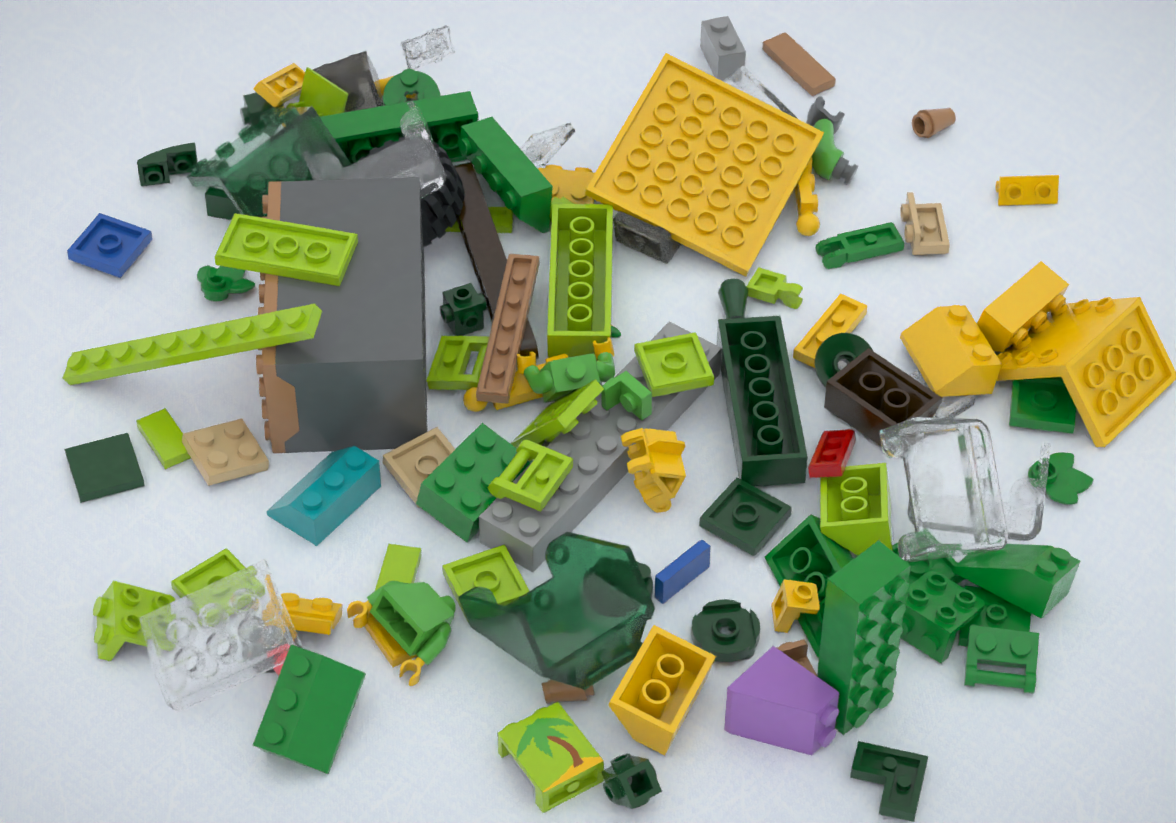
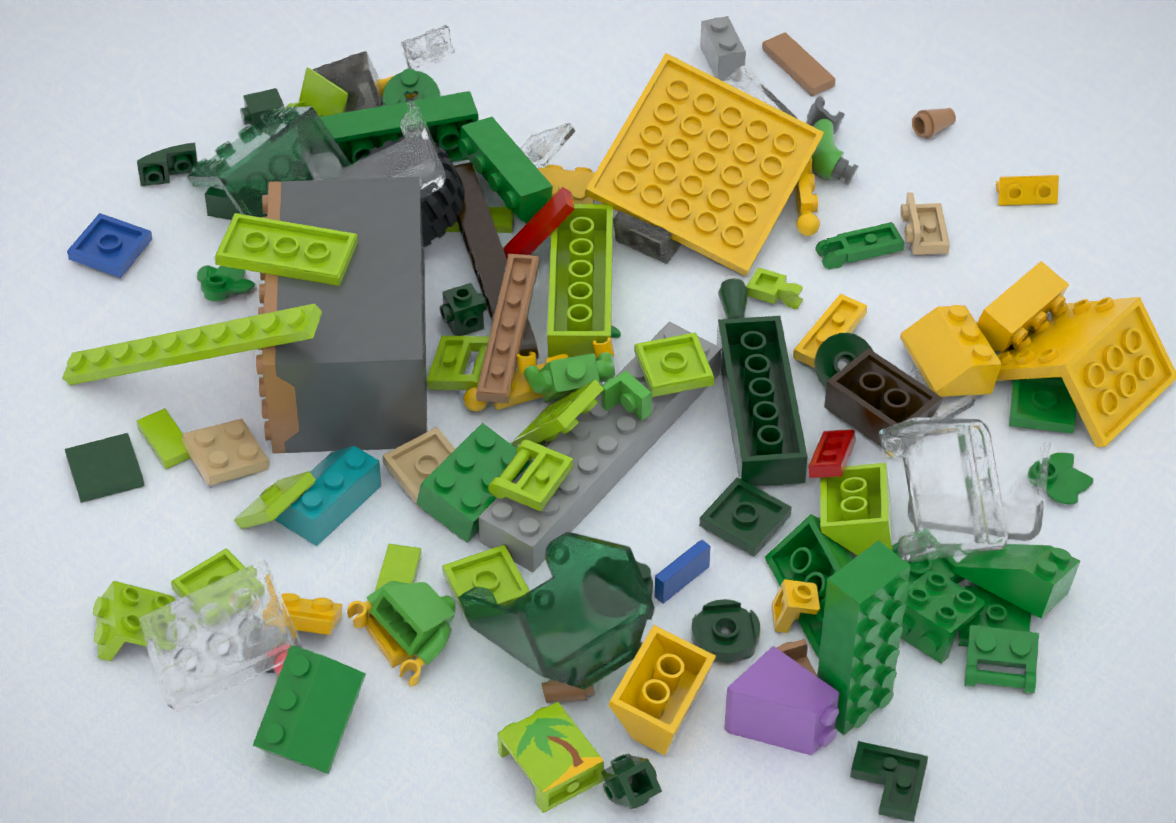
yellow tile [253,63,305,108] -> none
yellow piece [621,428,686,513] -> none
none -> lime plate [234,471,316,529]
none -> red tile [503,187,575,259]

